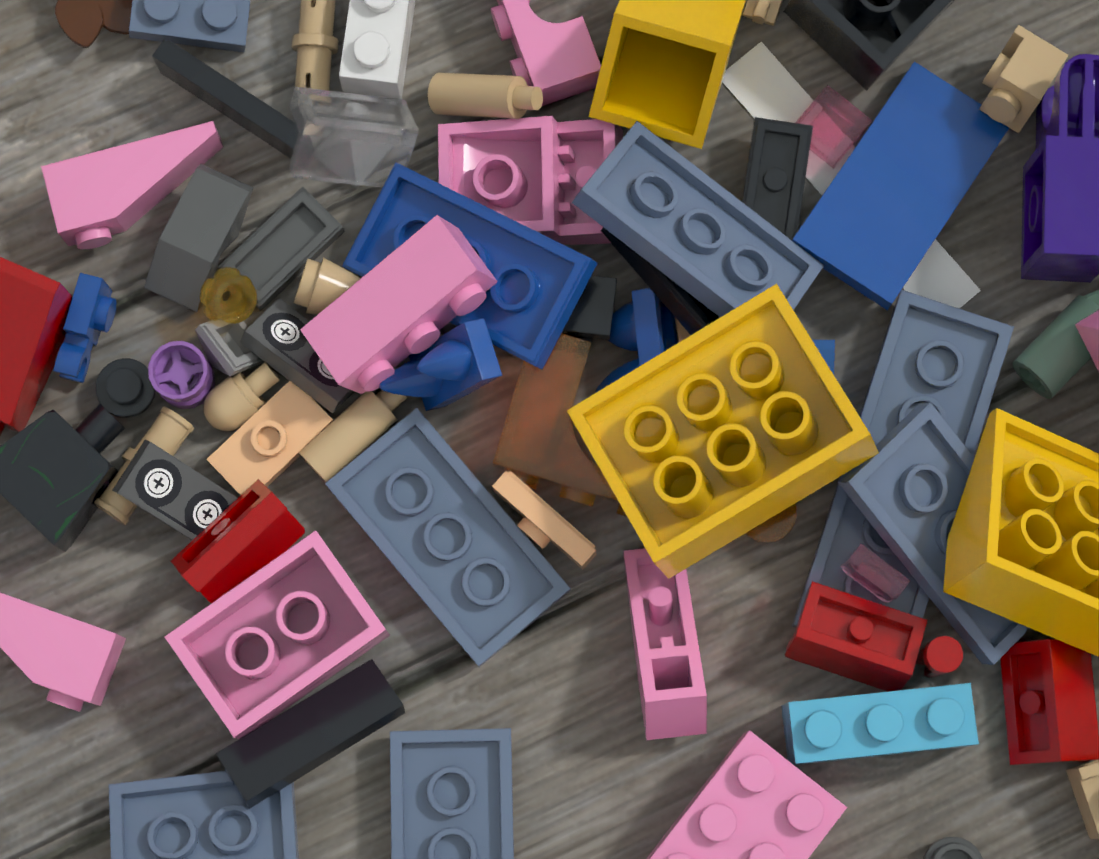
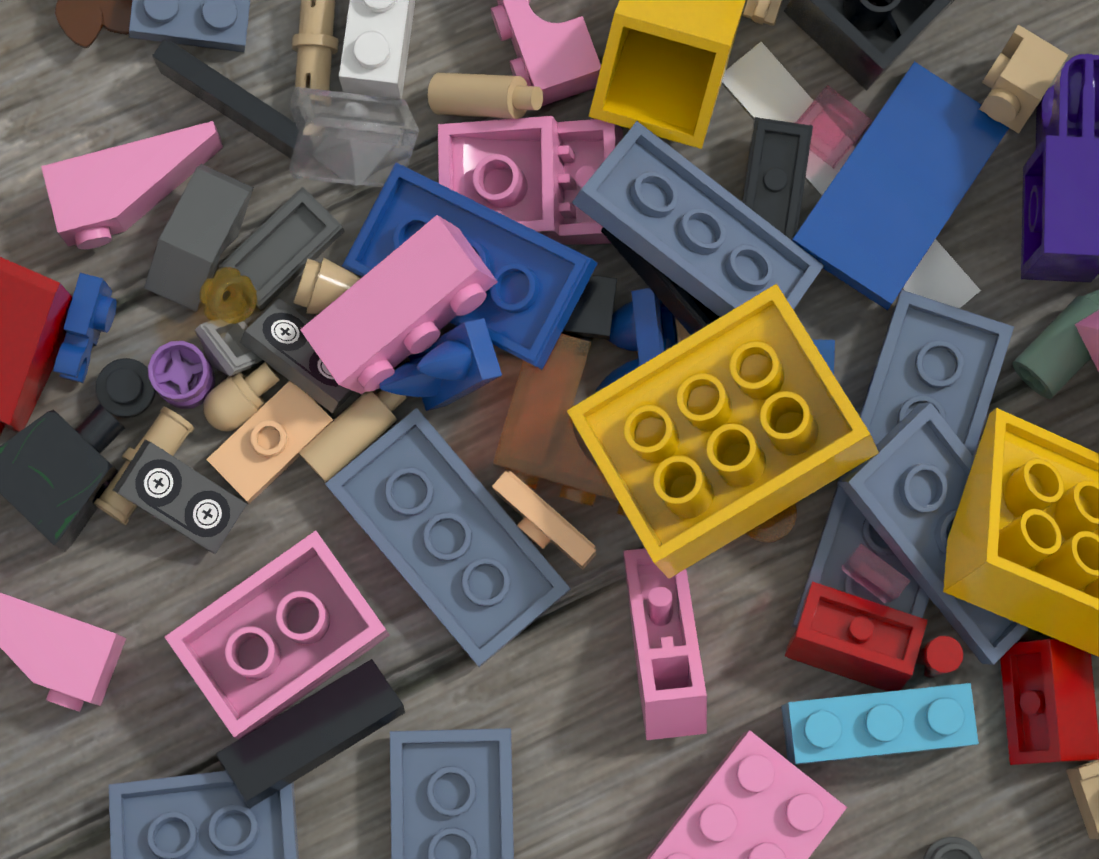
red panel [171,479,305,604] -> none

